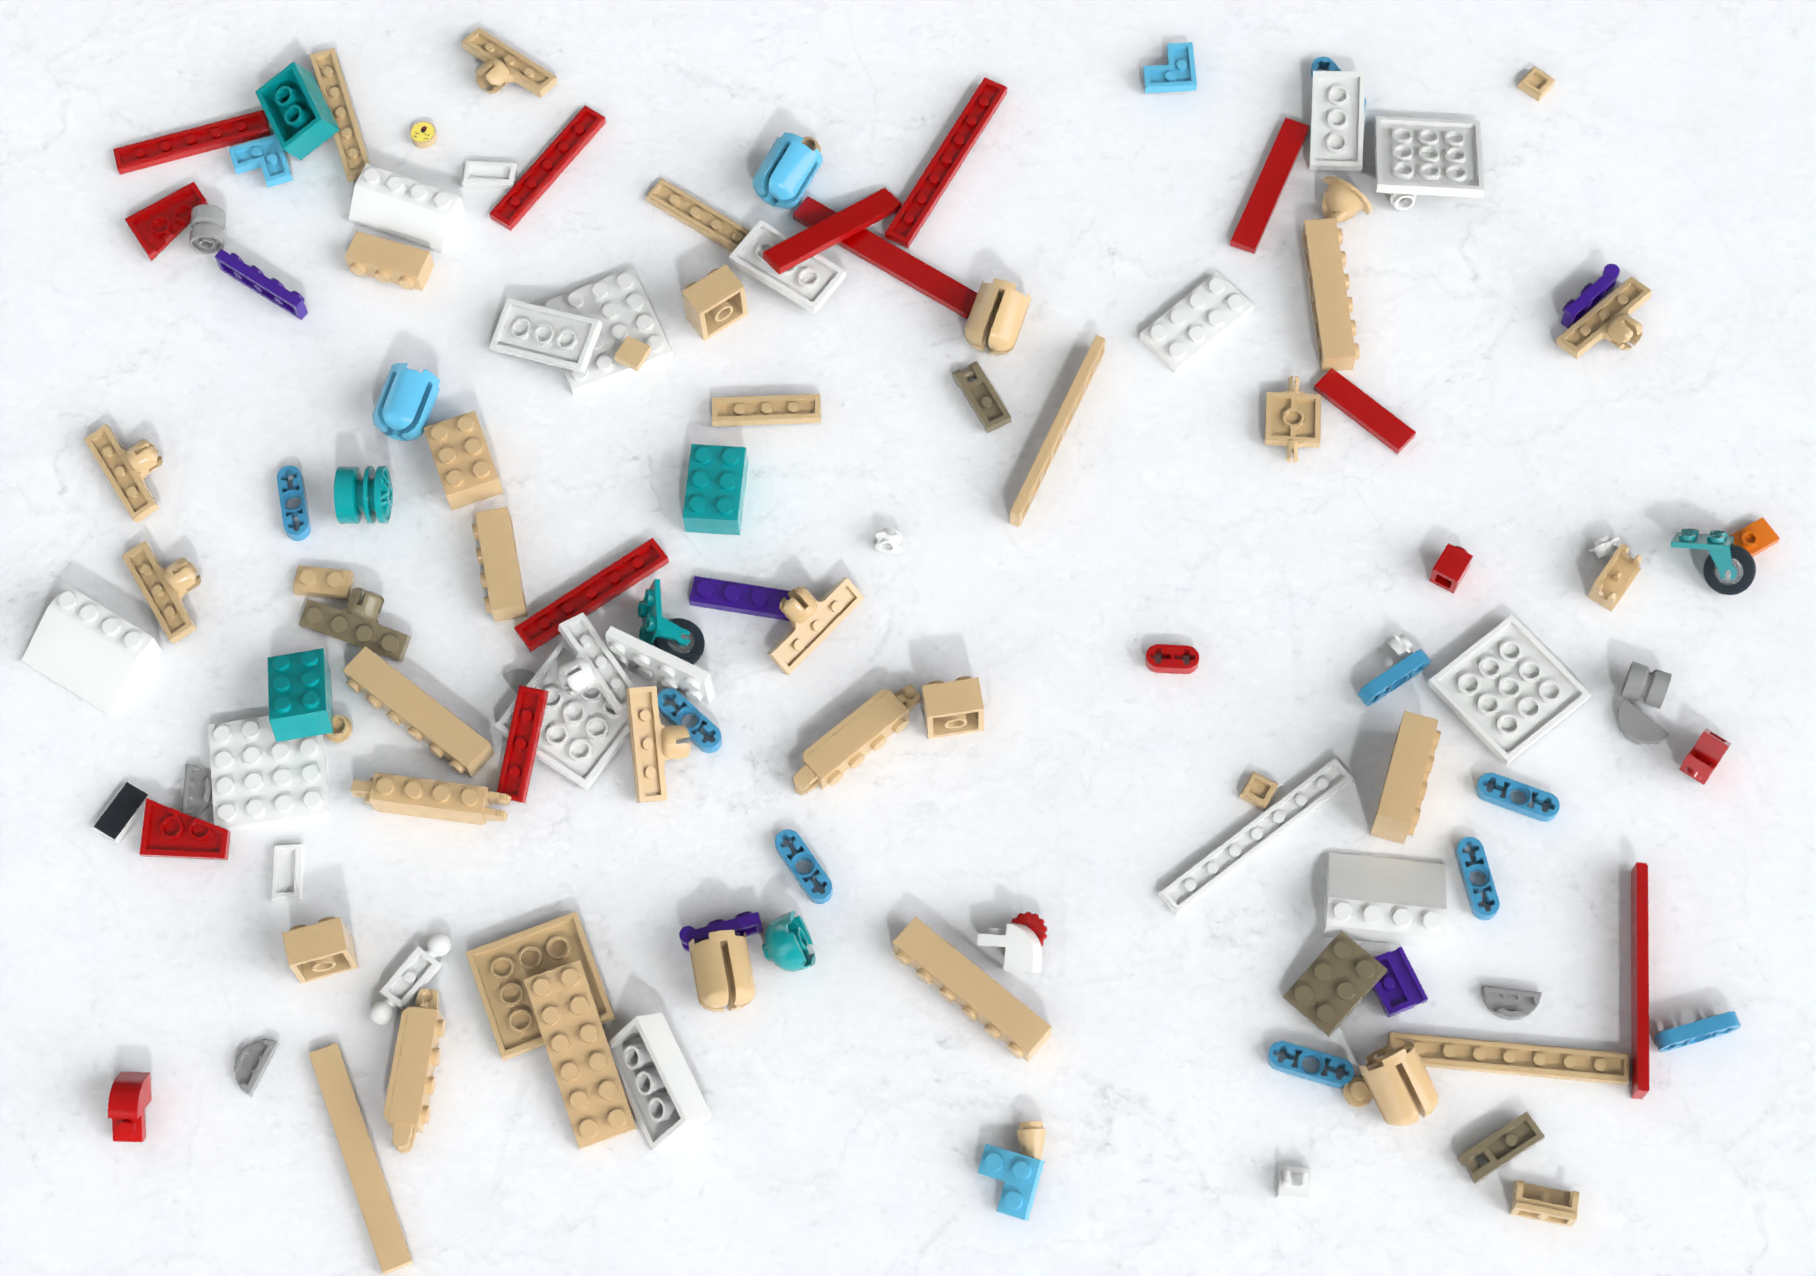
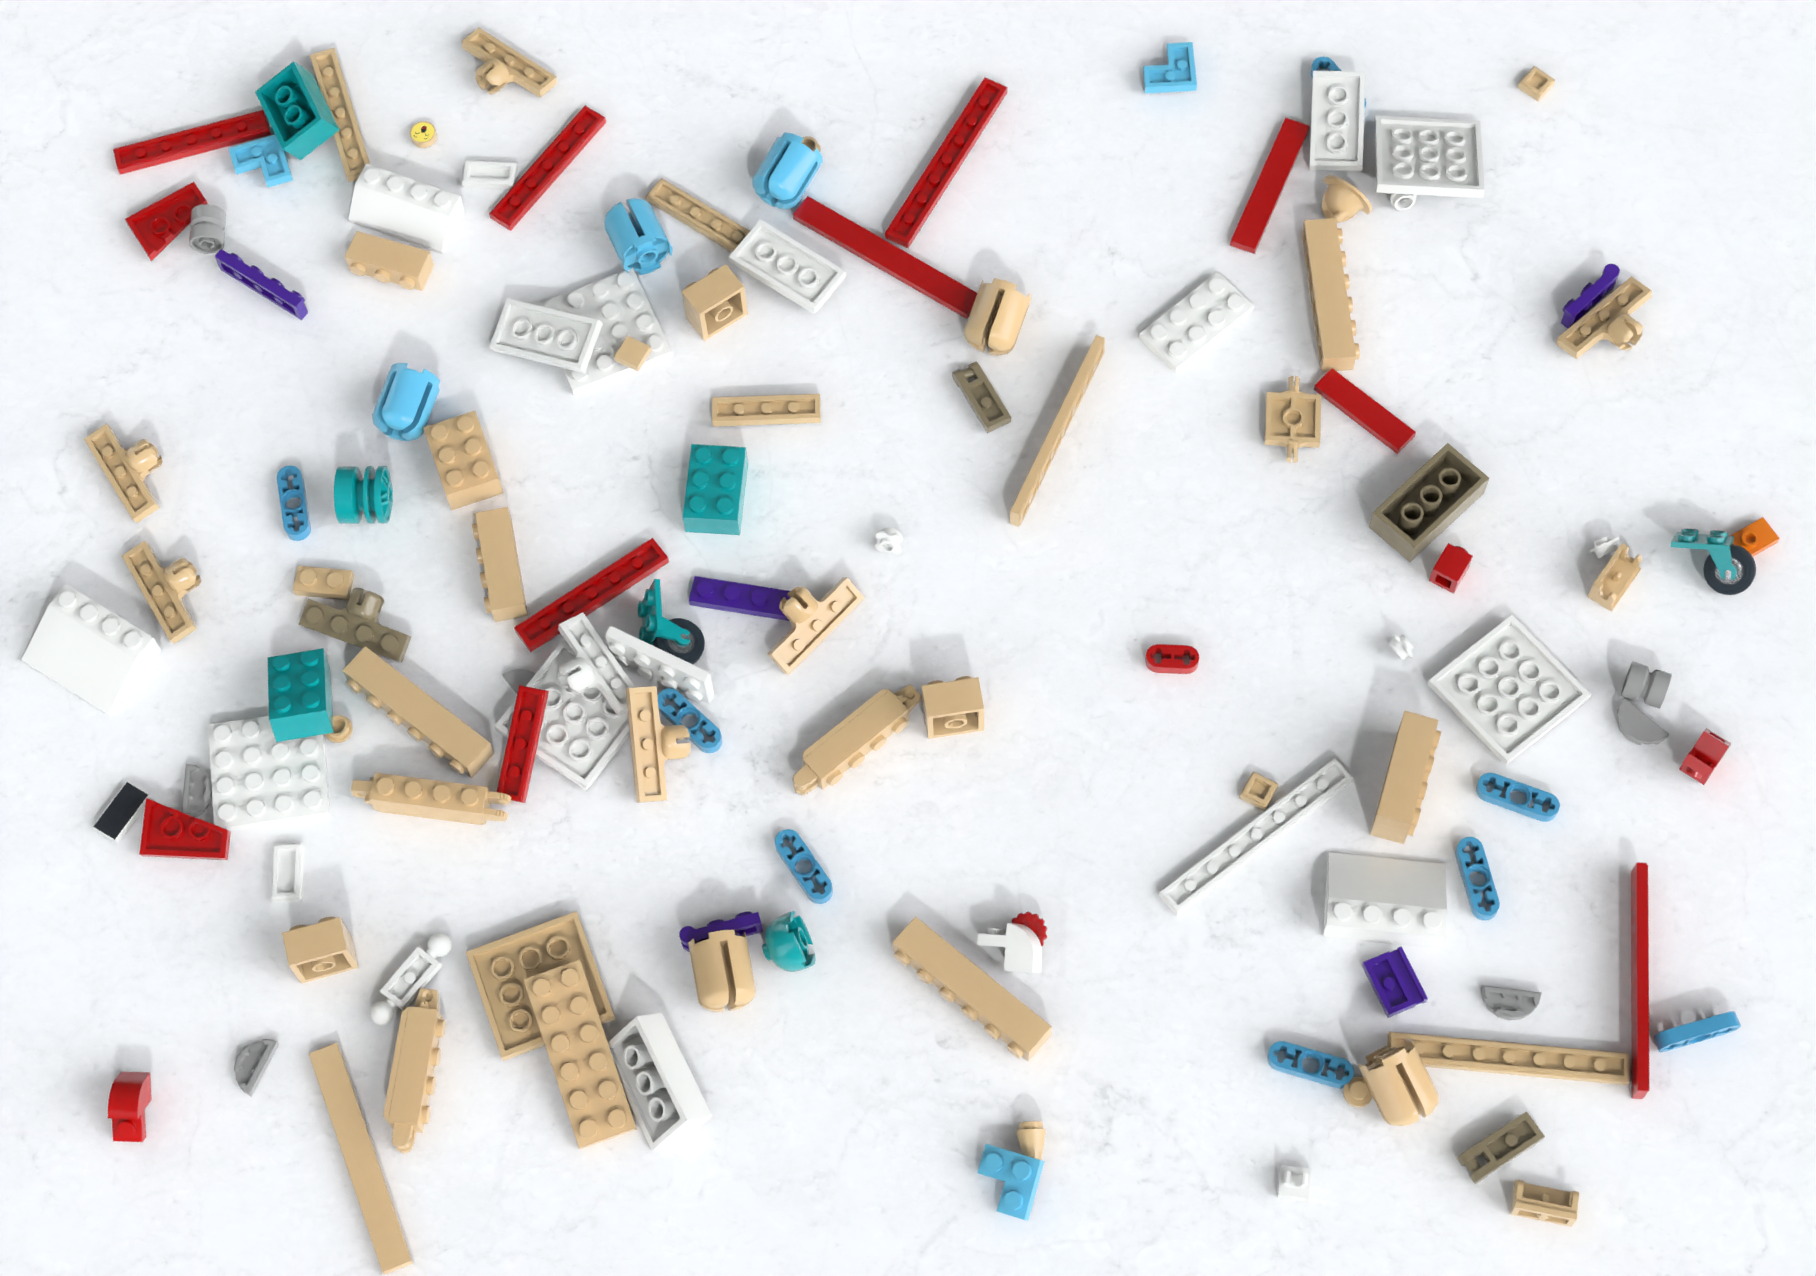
red tile [762,188,902,274] -> none
dark tan plate [1283,931,1387,1037] -> none
dark azure beam [1357,649,1431,706] -> none
none -> medium azure cylinder [604,198,673,275]
none -> dark tan brick [1369,443,1489,562]

